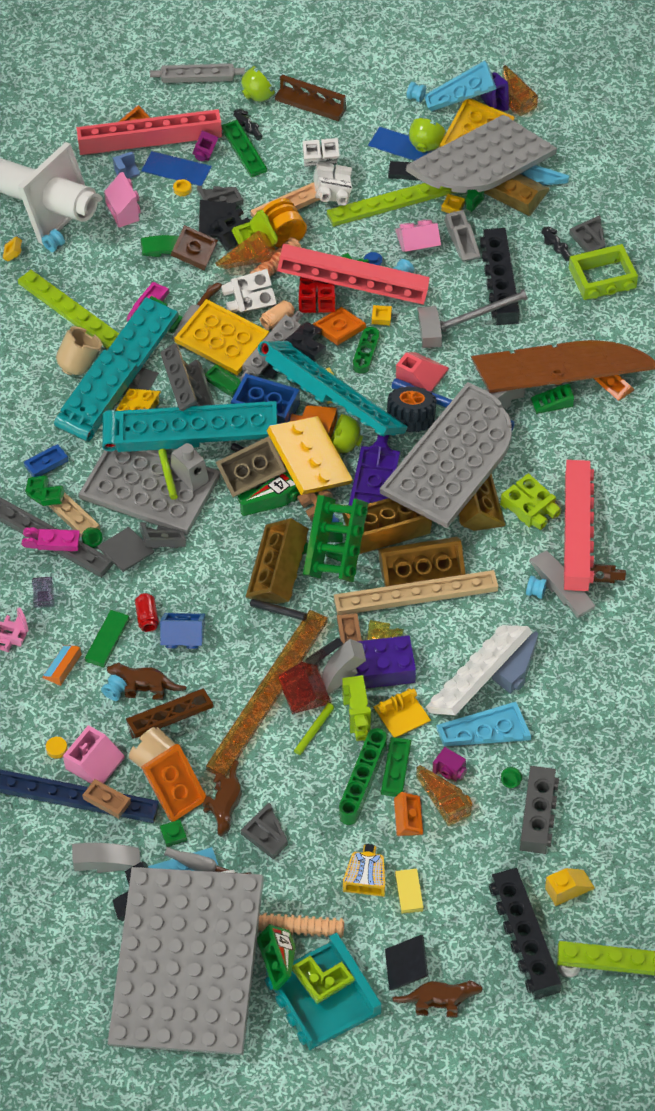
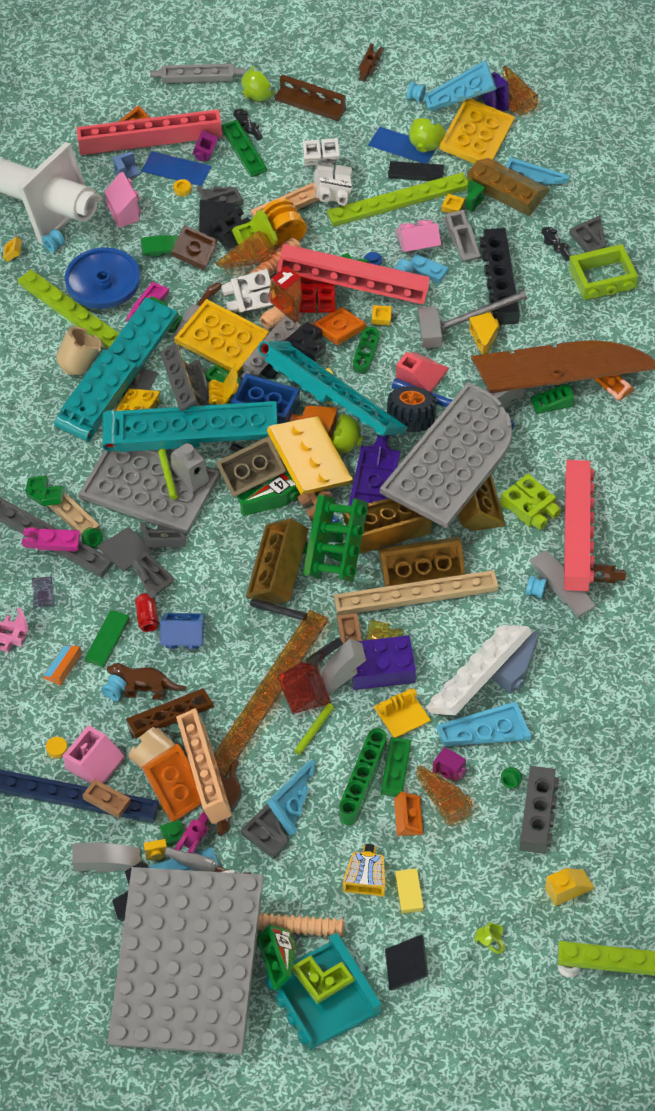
blue plate [24,444,68,477] -> none
lime hips [342,675,371,741] -> none
reddish brown animal [392,980,483,1018] -> none
light grey plate [406,115,557,193] -> none
black brick [489,868,561,1000] -> none
none -> blue dish [65,247,140,309]
none -> dark grey wing [132,551,175,598]
none -> yellow plate [144,839,167,861]
none -> dark pink hinge [174,812,209,853]
none -> light nougat brick [176,708,232,824]
none -> yellow hinge [208,365,239,405]
none -> medium azure wing [266,759,315,836]
none -> clear orange slope [268,266,301,323]
none -> reddish brown hinge [358,43,385,82]
none -> medium azure plate [410,254,448,284]
none -> yellow slope [469,312,500,354]
none -> lime piece [474,922,506,954]

